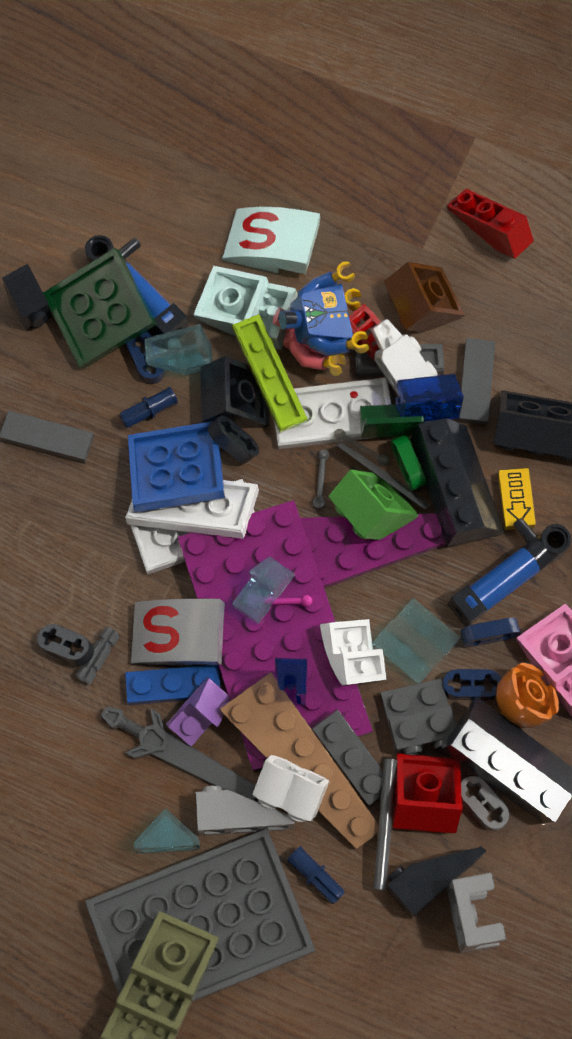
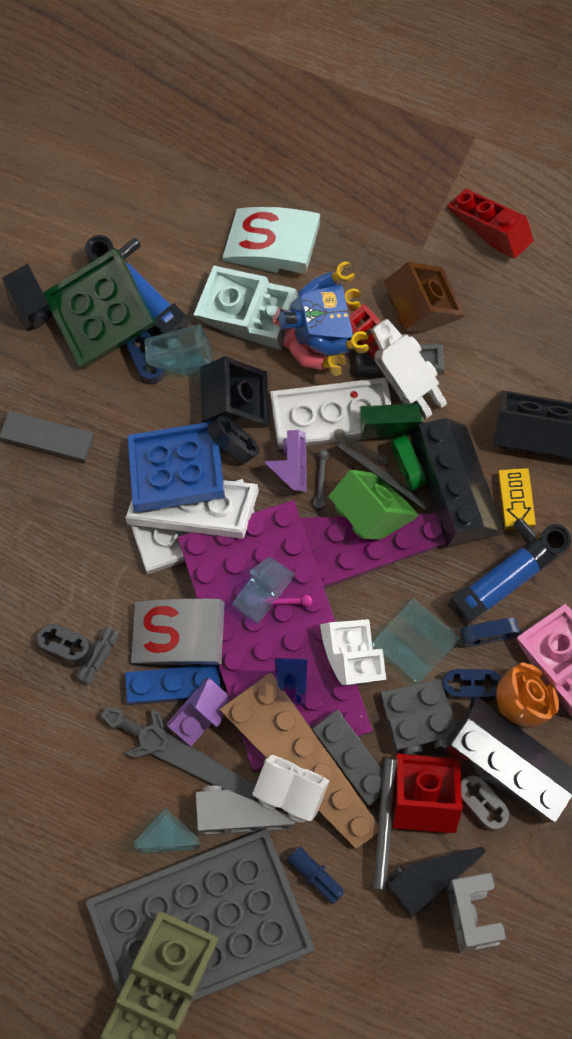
dark blue axle [119,387,178,428] -> none
lime tile [232,314,308,433] -> none
clear blue hinge [395,374,464,422] -> none
dark grey tile [458,338,495,425] -> none
none -> medium lavender slope [265,430,307,493]

